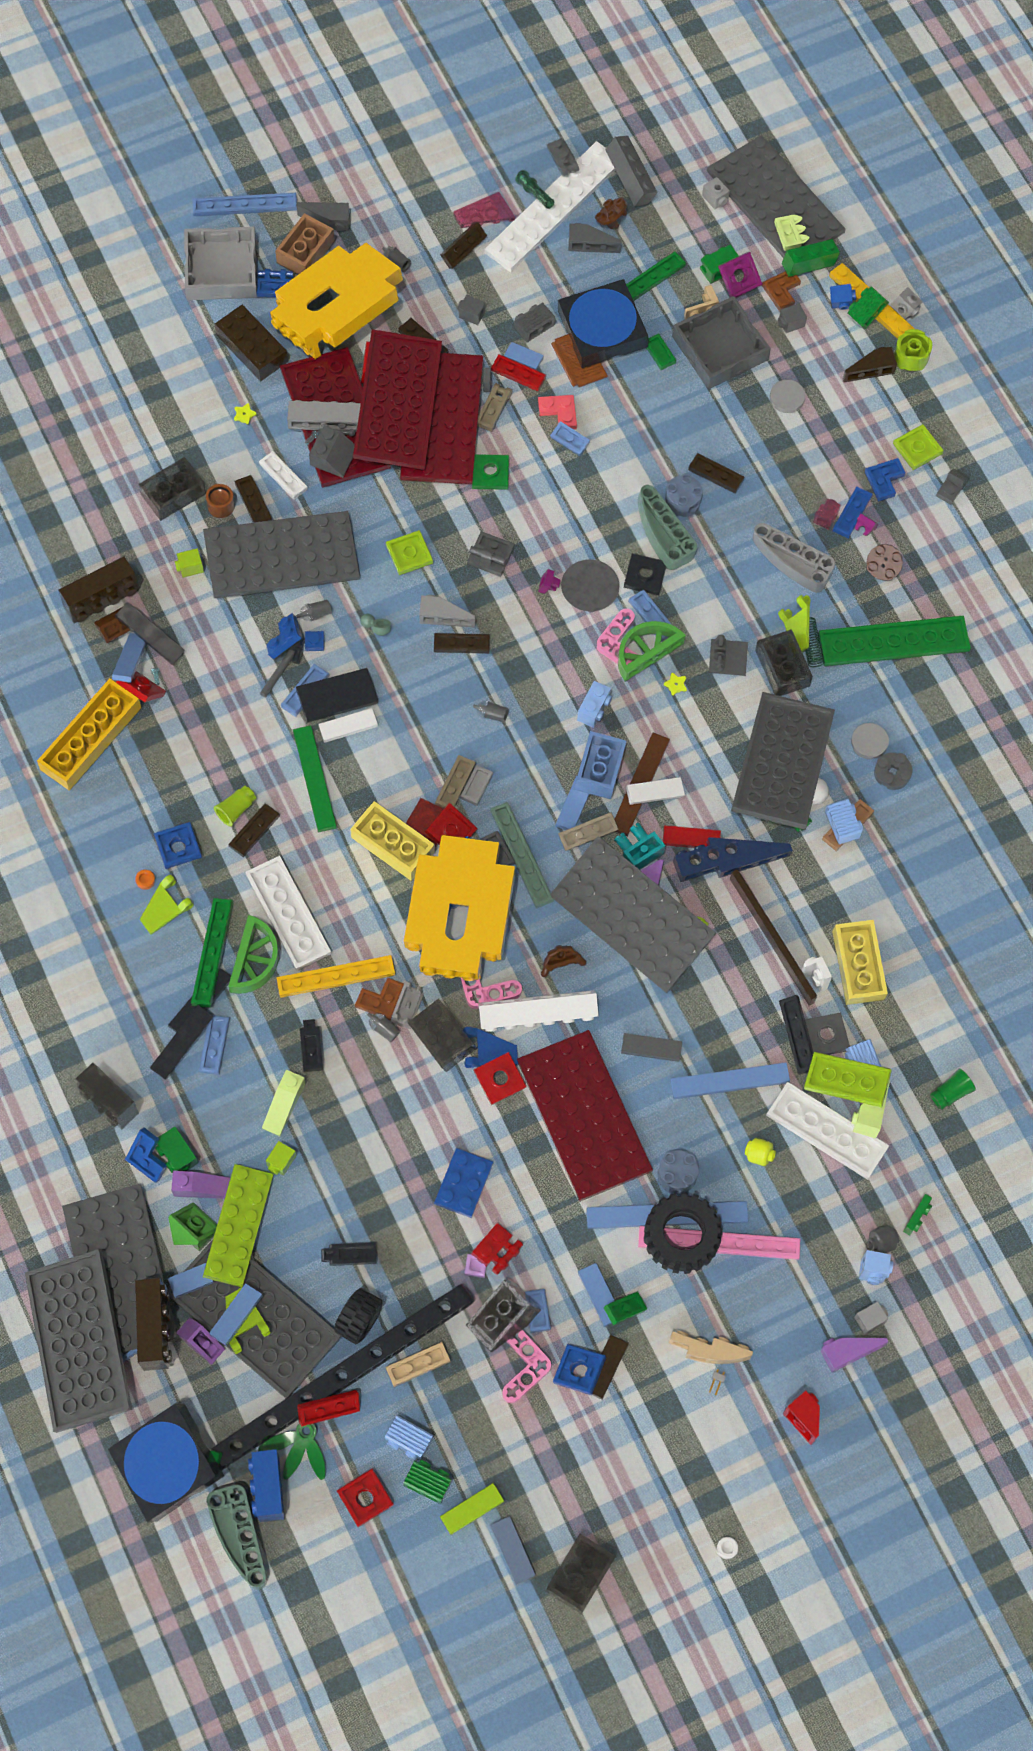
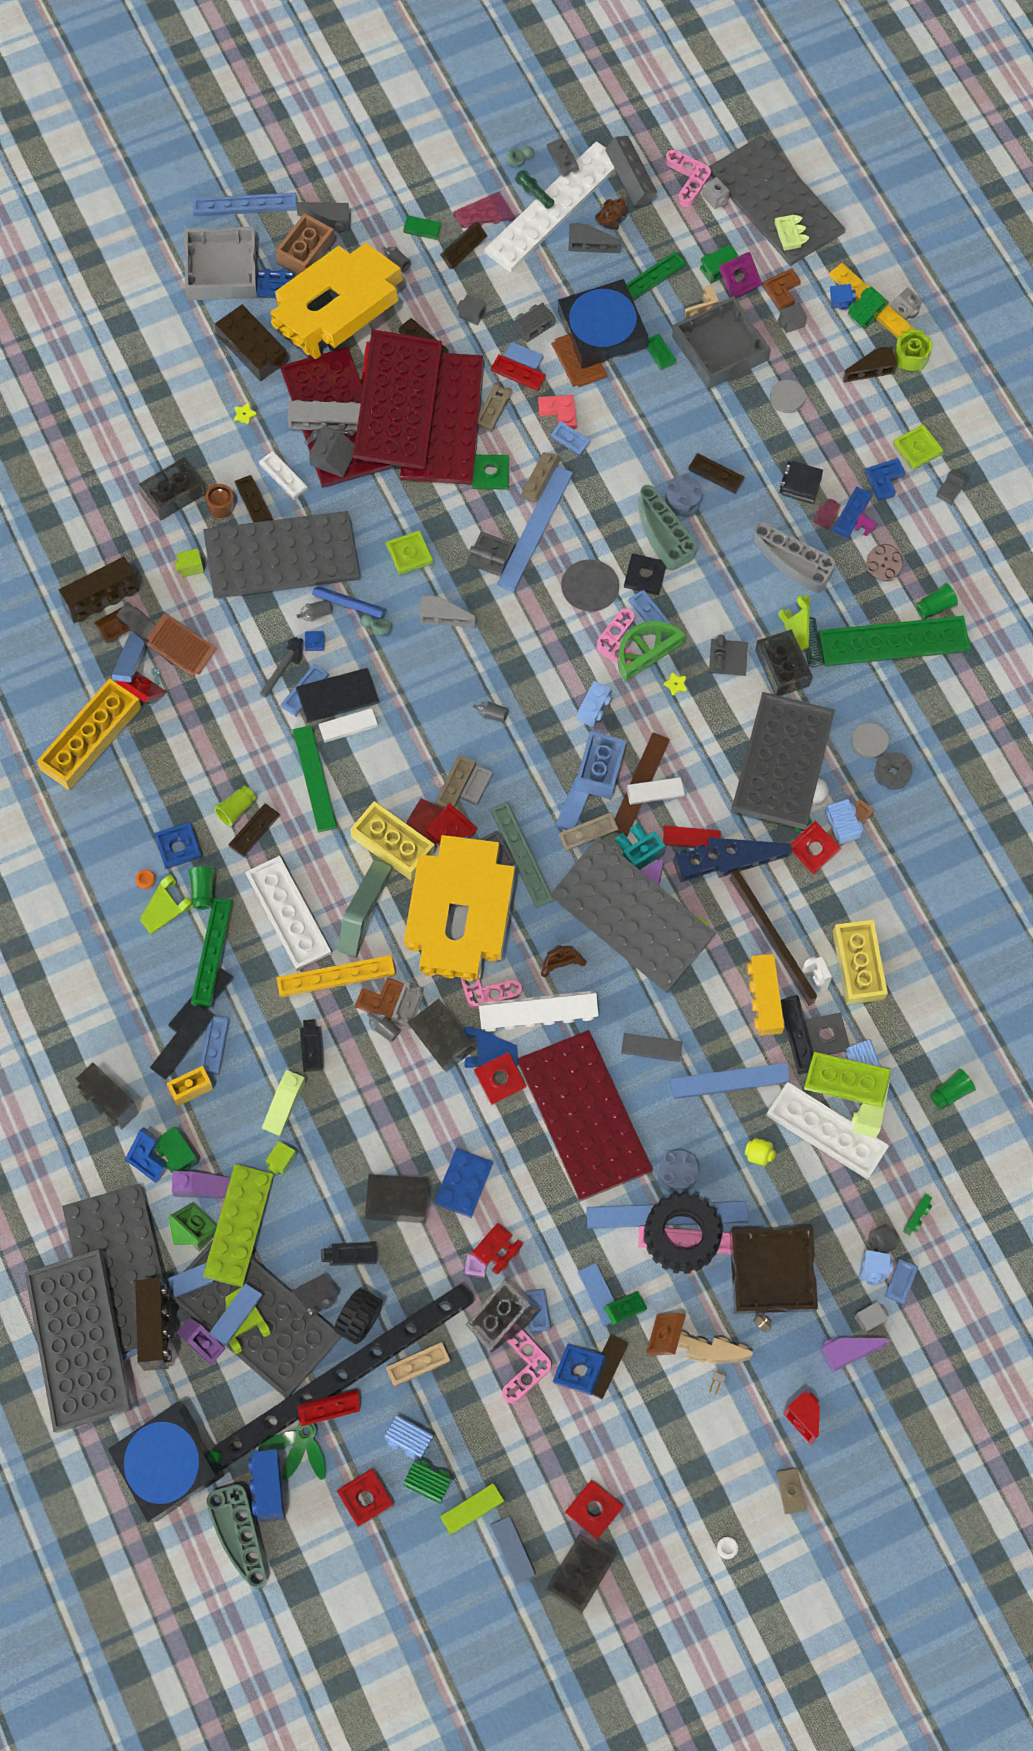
bright green window [228,915,279,994] -> none
blue plate [266,613,302,659] -> none
dark brown tile [434,633,490,654] -> none
dark grey tile [483,367,491,392] -> none
magenta tile [538,569,561,594] -> none
green brick [781,239,840,277] -> none
none -> dark orange window [146,612,217,677]
none -> yellow brick [167,1066,213,1107]
none -> green plant [188,867,215,910]
none -> flat silver brick [287,1274,338,1320]
none -> tile [312,586,386,618]
none -> sand green beam [337,860,393,958]
none -> clear smoke brick [365,1174,429,1223]
none -> green tile [403,215,441,240]
none -> medium blue tile [498,466,573,592]
none -> sand green plate [506,146,534,167]
none -> dark tan plate [521,452,560,502]
none -> red piece [565,1480,624,1540]
none -> dark orange tile [646,1313,686,1356]
none -> bright pink beam [665,150,711,207]
none -> dark brown tile [730,1227,818,1314]
none -> yellow brick [746,954,784,1036]
none -> dark tan plate [753,1314,772,1333]
none -> dark tan plate [776,1468,806,1514]
none -> black piece [779,460,823,505]
none -> red piece [791,821,842,875]
none -> medium blue tile [884,1259,918,1304]
none -> green plant [915,583,958,619]

